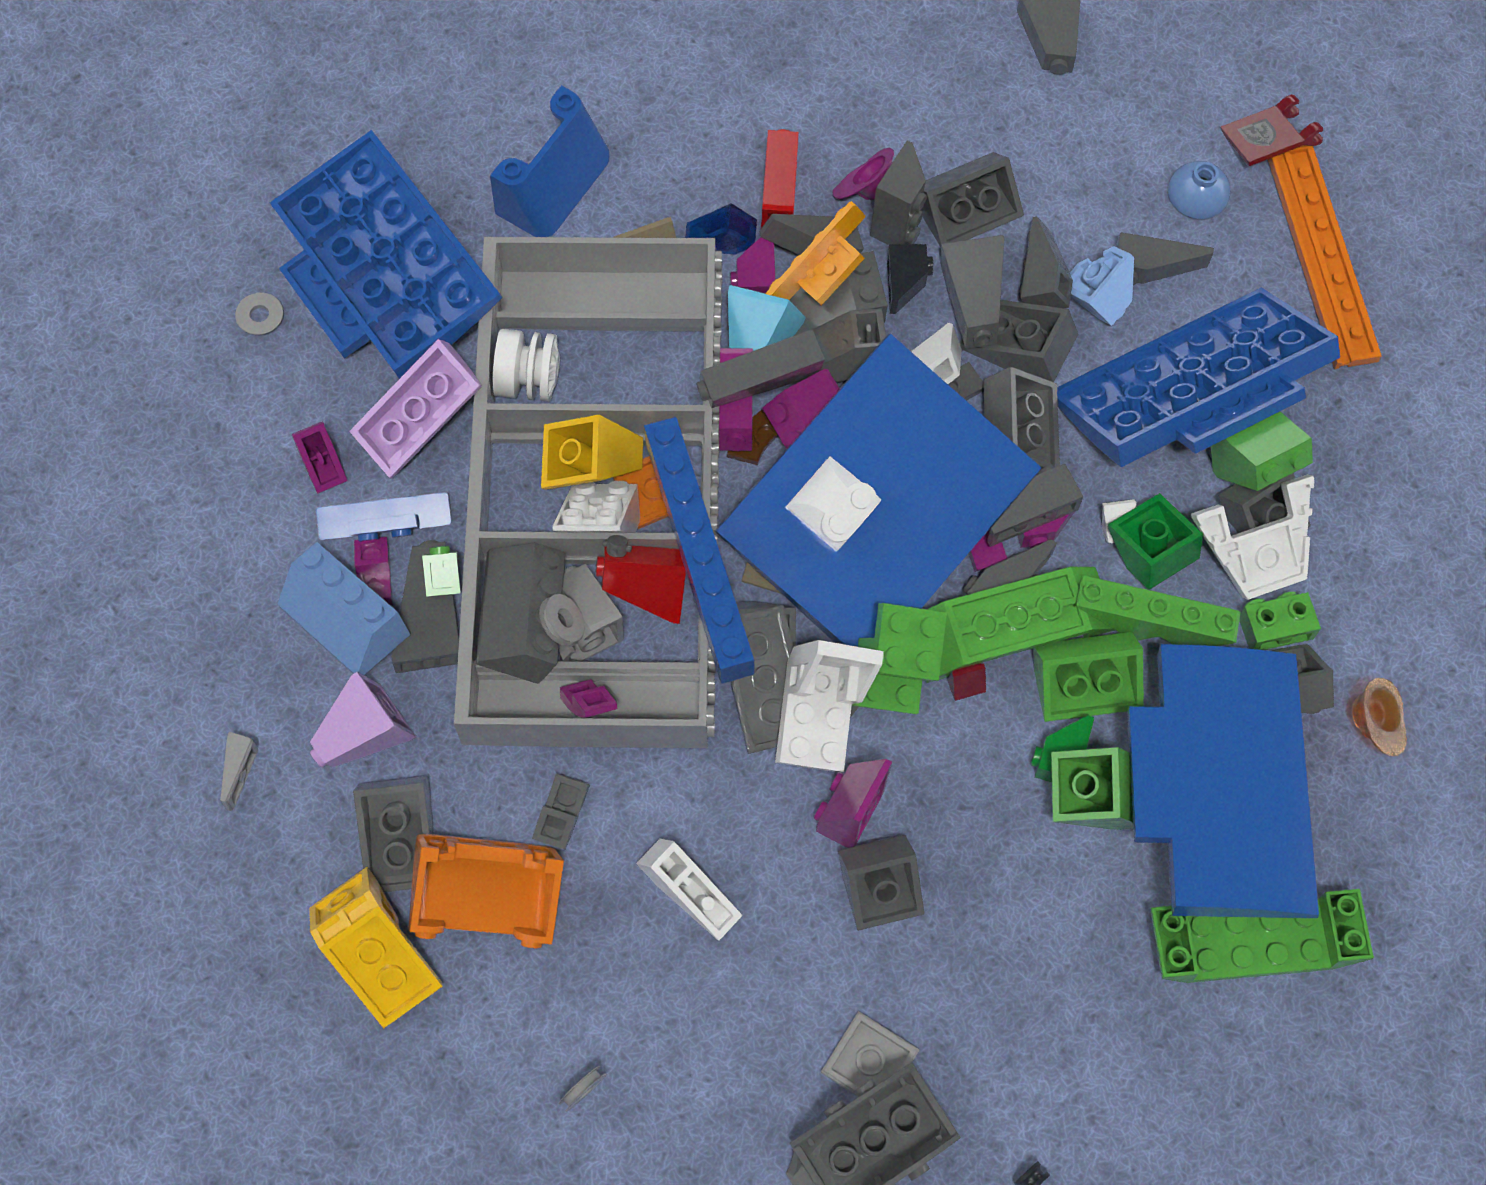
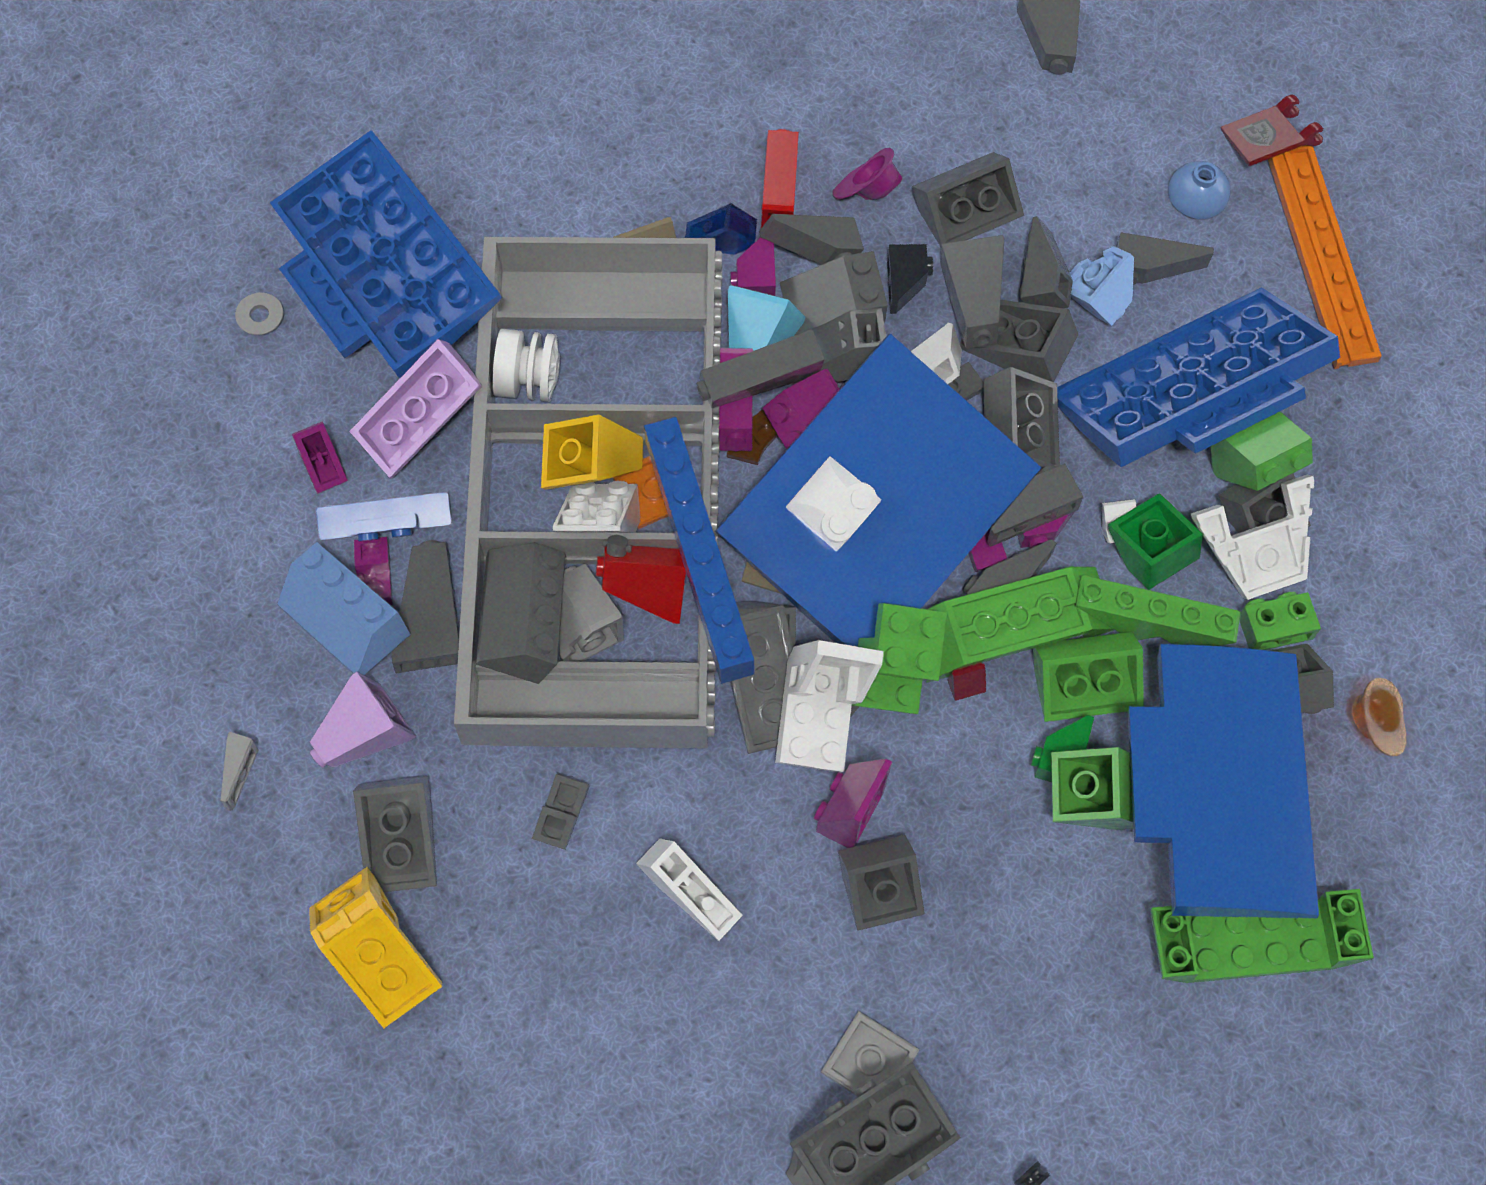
orange windscreen [408,834,564,948] -> none
bracket [422,546,461,597] -> none
blue windscreen [490,85,609,237] -> none
light grey piece [539,594,585,646] -> none
light grey piece [559,1066,607,1112] -> none
magenta slope [560,679,617,718] -> none
light orange bracket [765,201,865,306] -> none
dark grey slope [870,140,927,245] -> none

